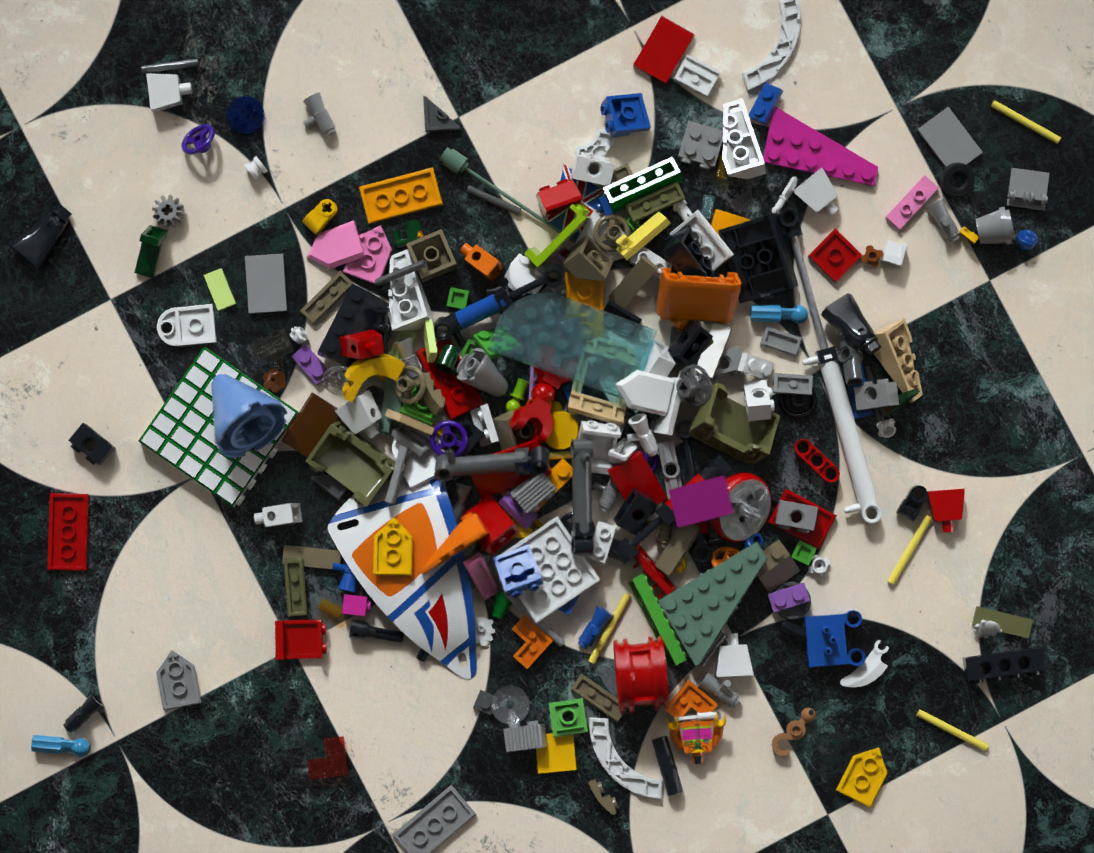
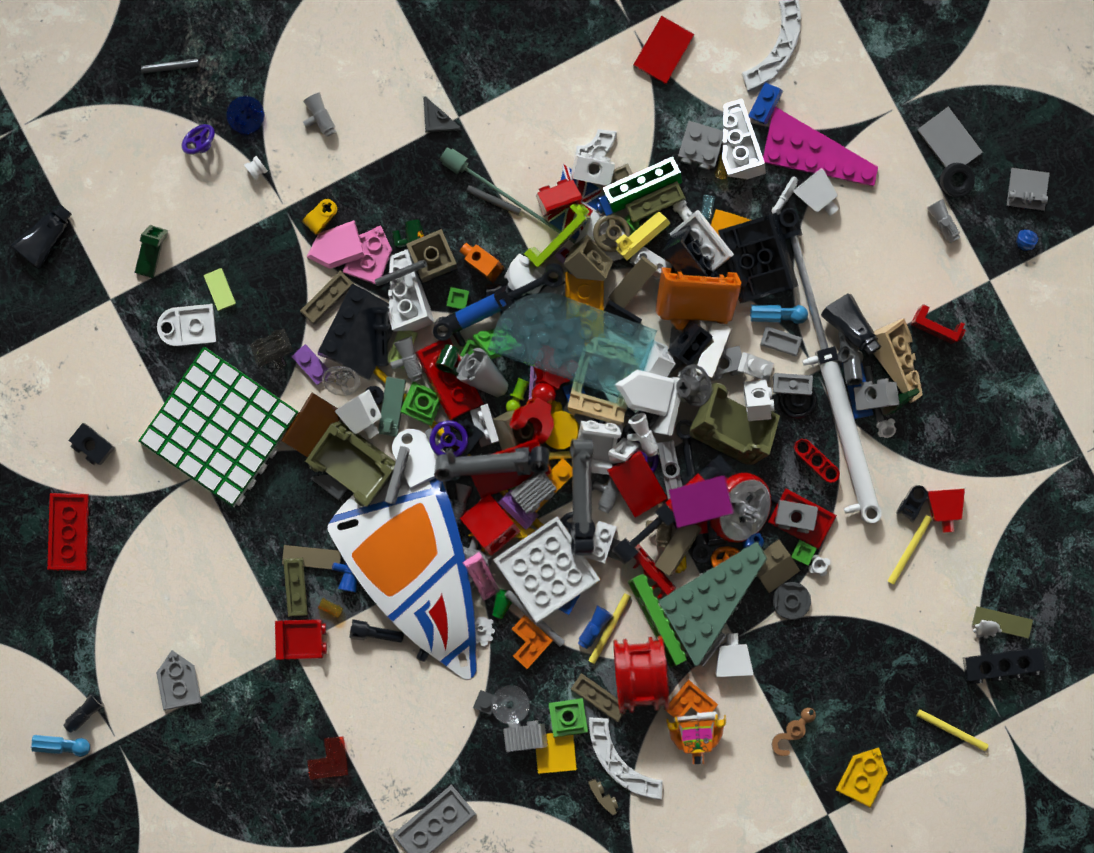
white torso [146,73,192,113] -> none
light grey gear [152,195,185,228] -> none
medium blue cone [211,374,287,458] -> none
light grey tile [245,254,287,314] -> none
white torso [254,503,302,527] -> none
dark orange plant [263,368,286,393] -> none
white plate [290,326,309,344] -> none
red torso [340,329,384,359] -> none
yellow arch [342,354,405,402] -> none
dark pink brick [342,594,371,616] -> none
light orange tile [359,168,443,224] -> none
yellow tile [373,517,413,575] -> none
tan tile [385,409,434,435] -> none
light grey tile [391,424,432,457] -> none
dark tan piece [394,365,426,404] -> none
dark tan slope [418,372,445,415] -> none
orange wedge [420,512,489,575] -> none
yellowish green tile [422,319,437,362] -> none
plate [493,545,544,598] -> none
blue plate [600,93,651,138] -> none
black brick [613,488,657,536] -> none
black axle [652,735,683,796] -> none
white plate [674,54,721,97] -> none
light grey piece [697,671,741,707] -> none
medium lavender plate [767,582,810,613] -> none
blue piece [780,610,866,667] -> none
red tile [808,228,862,282] -> none
white piece [840,640,889,688] -> none
dark orange plate [861,245,883,268] -> none
white panel [881,240,908,267] -> none
bright pink plate [885,175,939,230] -> none
yellow tile [959,227,979,244] -> none
light grey piece [975,206,1015,245] -> none
light yellow bar [991,100,1061,144] -> none
none -> red panel [910,304,966,344]

